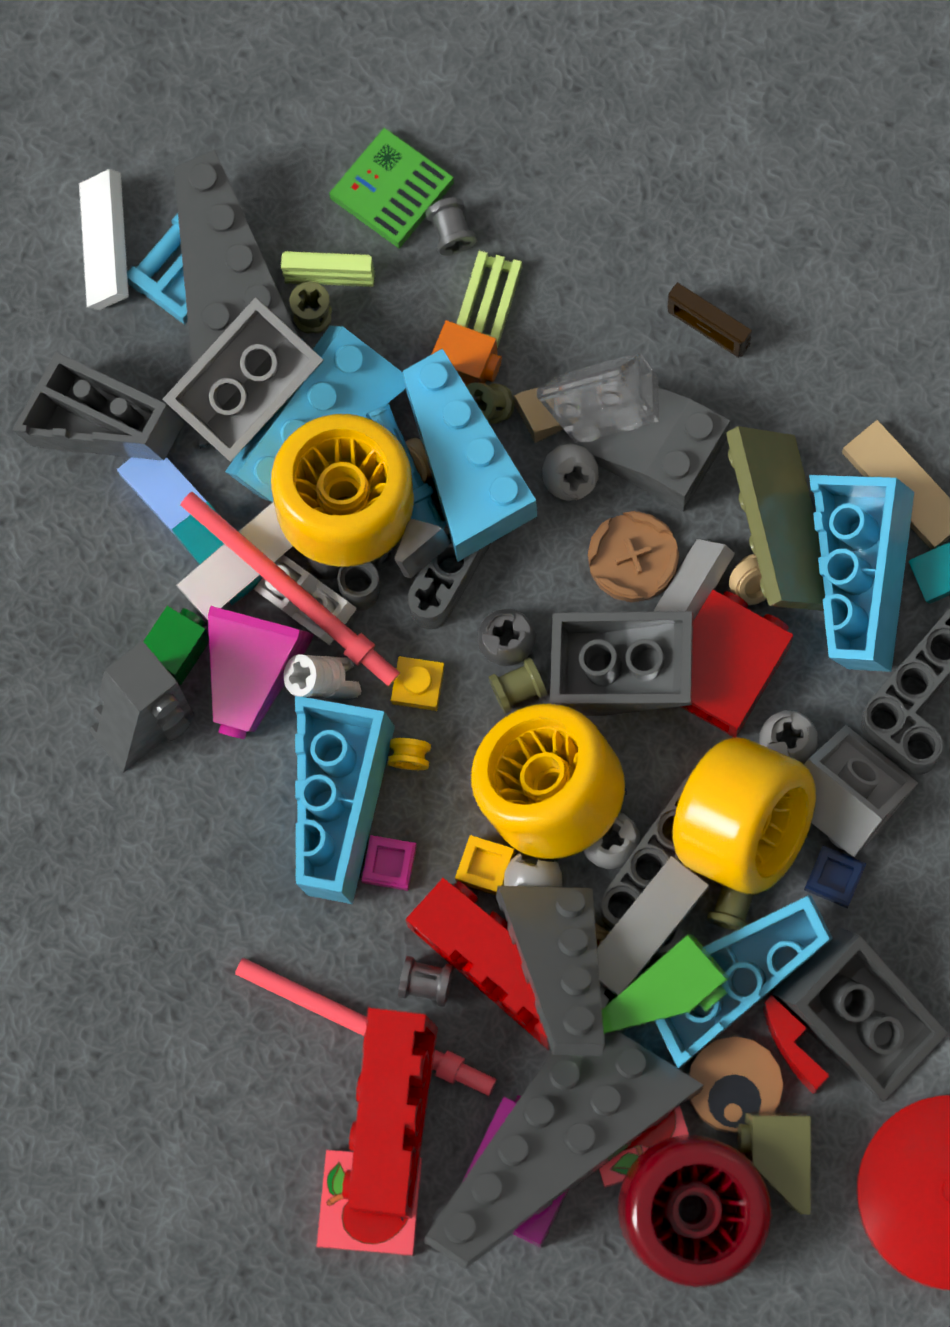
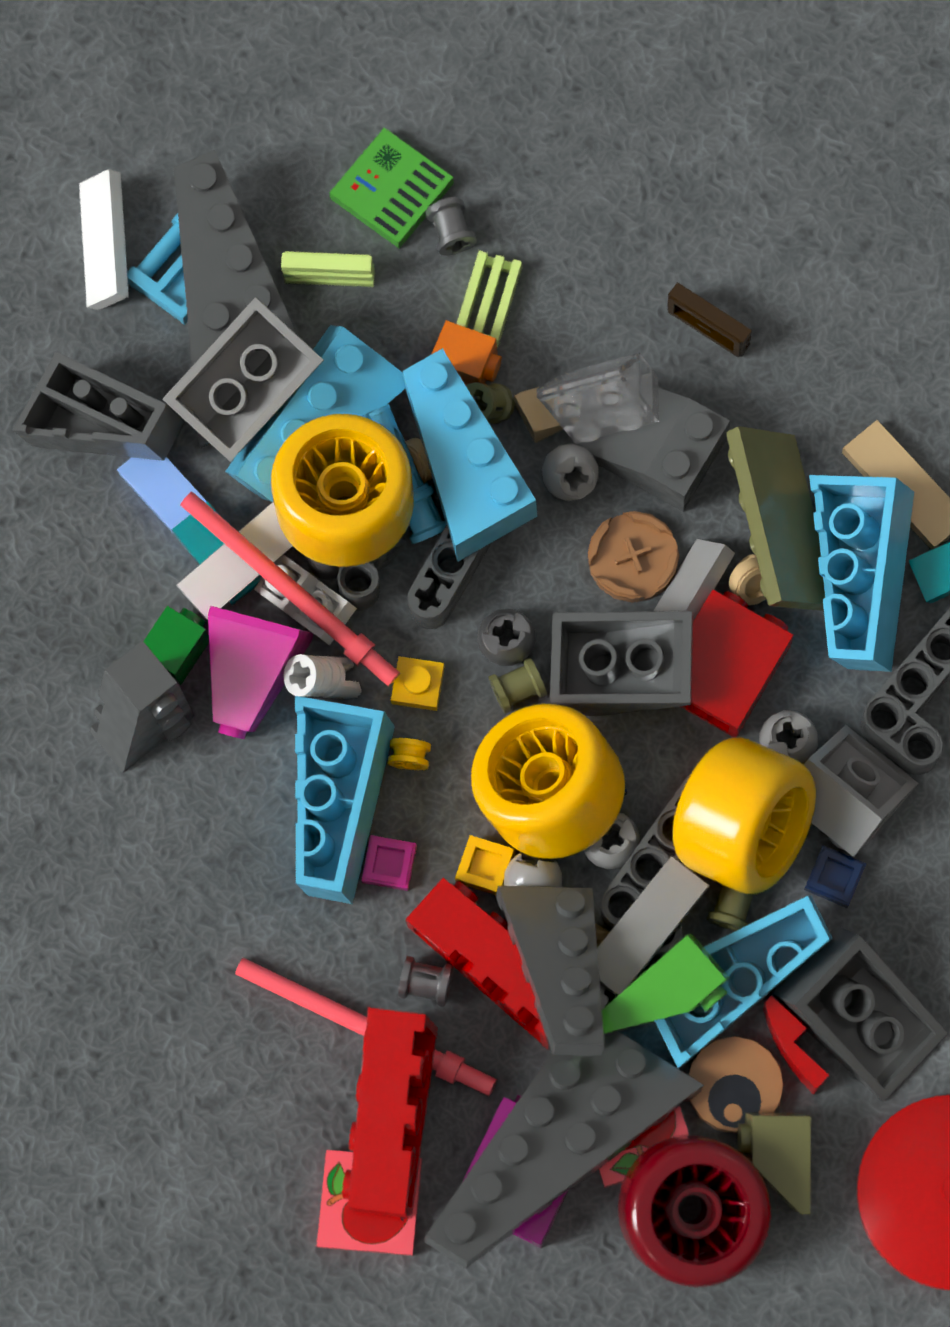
olive bush [289,281,332,334] -> none
flat silver slope [394,519,450,578] -> none

